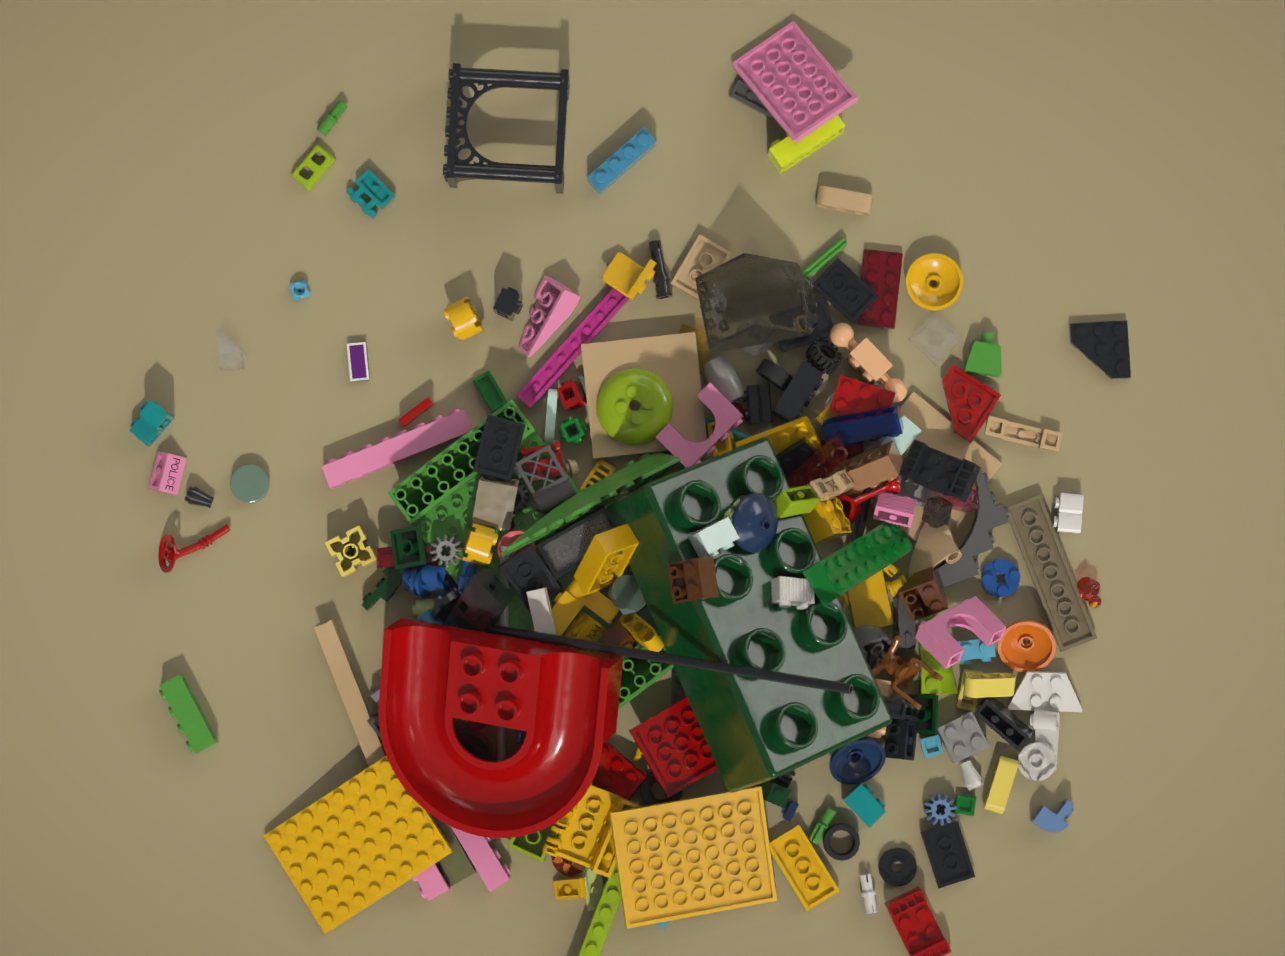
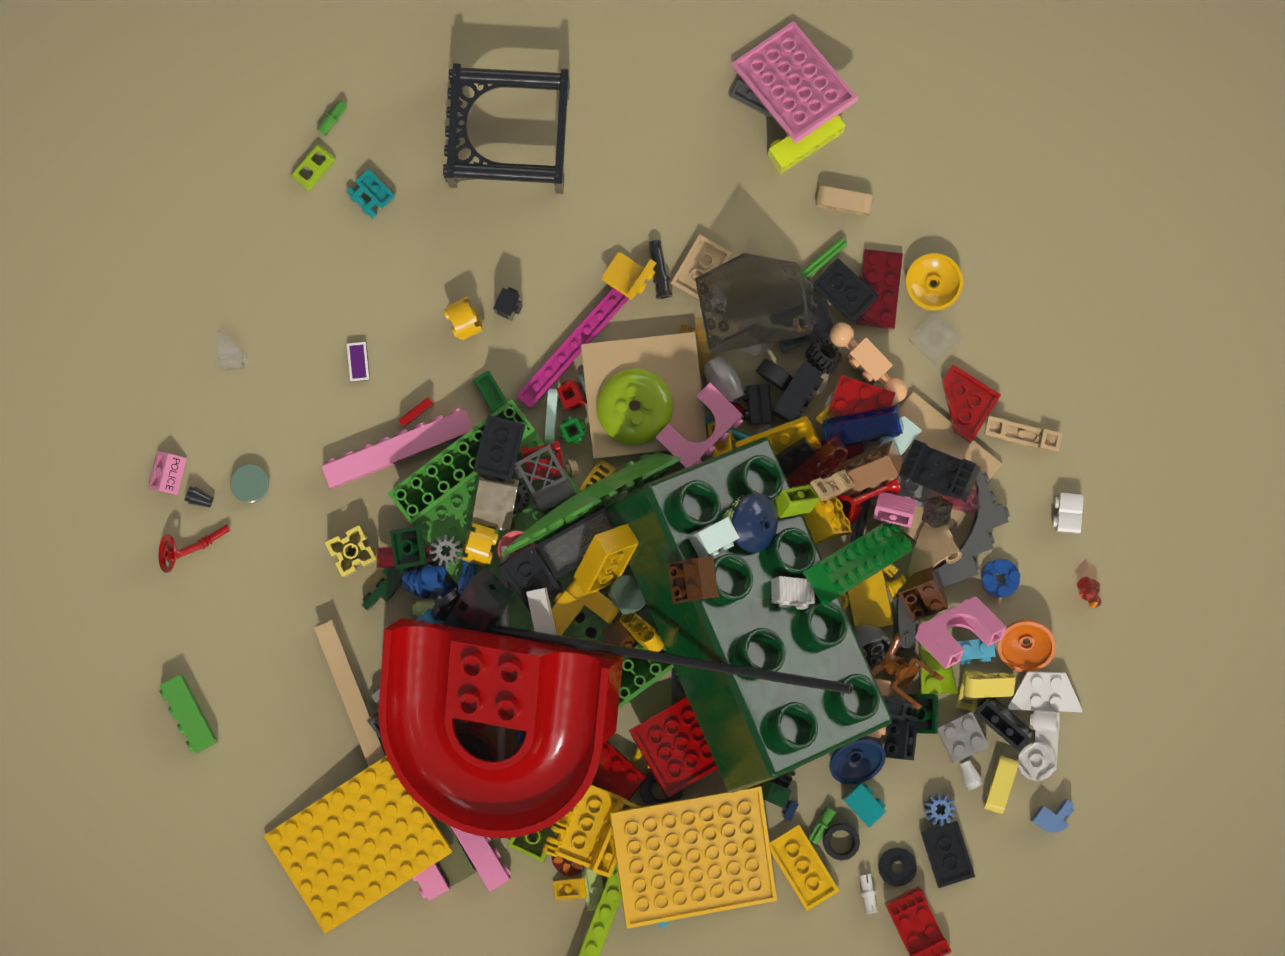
teal brick [129,400,174,447] -> none
medium azure plate [289,280,311,301] -> none
bright pink wedge [518,275,581,357] -> none
yellow panel [563,611,606,651] -> none
dark azure brick [587,127,657,195] -> none
medium azure plate [919,734,944,758] -> none
green tile [954,794,976,816] -> none
bright green torso [963,332,1002,378] -> none
dark tan plate [1007,495,1097,652] -> none
black plate [1069,320,1131,379] -> none

